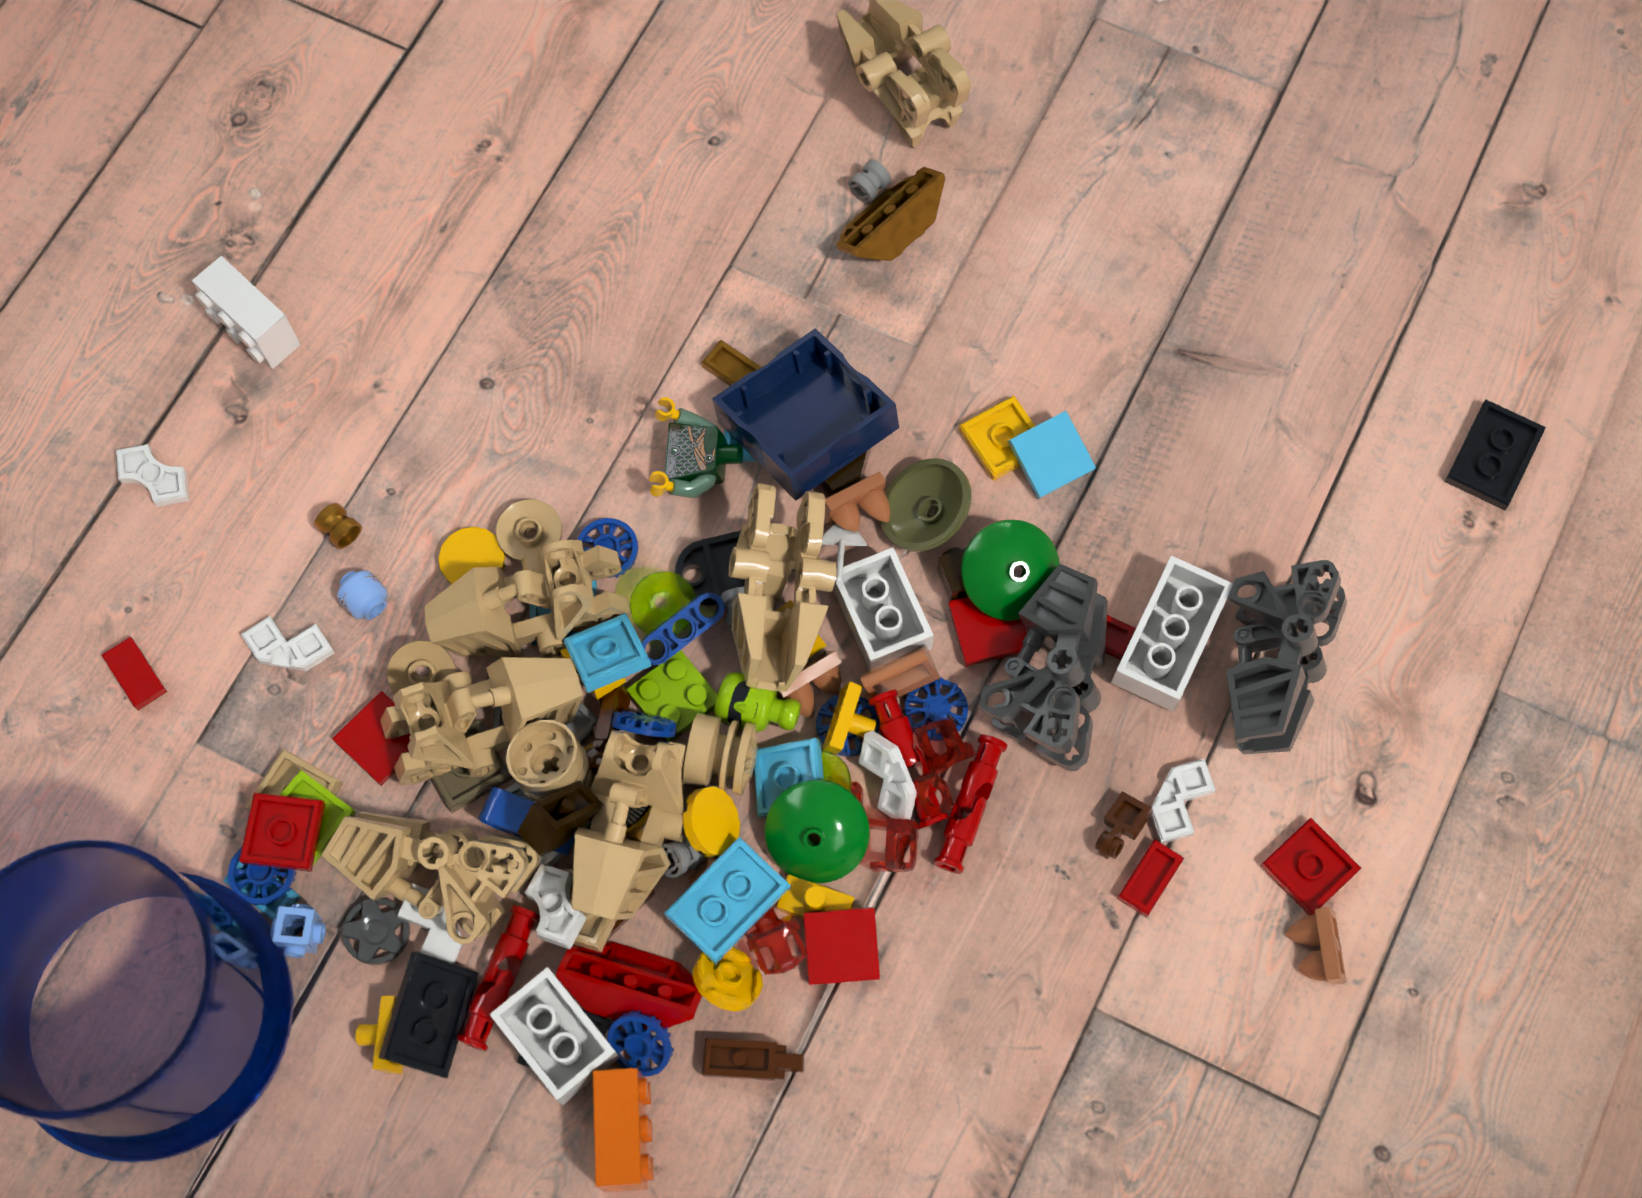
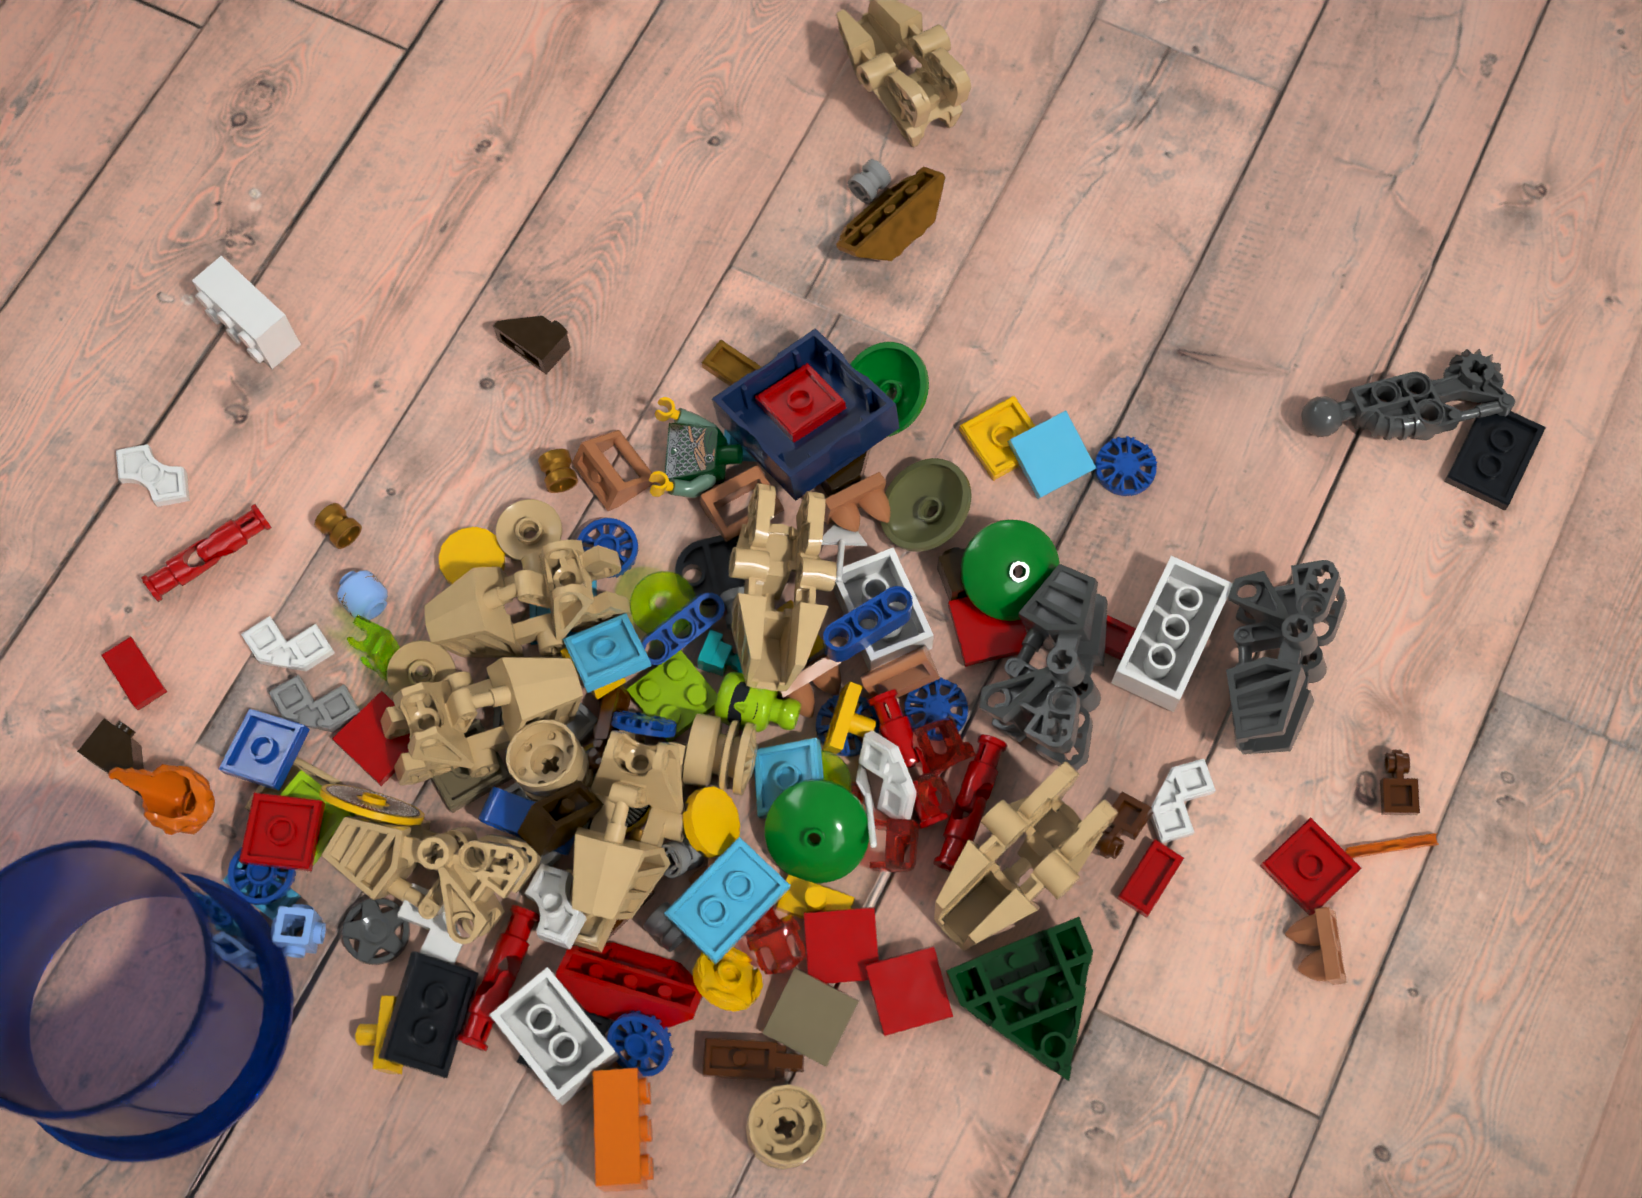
none -> dark brown slope [77,718,144,796]
none -> orange hair [108,764,215,835]
none -> red piece [141,504,272,602]
none -> tile [219,708,310,791]
none -> light grey tile [269,674,360,732]
none -> piece [319,784,425,825]
none -> clear neon green hinge [347,615,400,681]
none -> dark brown slope [493,316,571,375]
none -> pearl gold wheel [538,448,578,493]
none -> nougat tile [572,430,655,511]
none -> flat silver wheel [643,902,686,952]
none -> teal piece [697,629,743,677]
none -> nougat tile [700,465,784,542]
none -> tan wheel [745,1084,826,1170]
none -> red tile [755,363,847,443]
none -> dark tan tile [762,968,859,1067]
none -> blue beam [823,586,912,662]
none -> green dish [850,342,929,437]
none -> white piece [856,764,877,848]
none -> red tile [865,946,953,1036]
none -> tan piece [934,761,1118,951]
none -> dark green wedge [946,917,1093,1081]
none -> blue wheel [1095,436,1157,496]
none -> dark grey arm [1301,349,1515,440]
none -> orange piece [1345,833,1439,859]
none -> reddish brown plate [1380,749,1420,815]

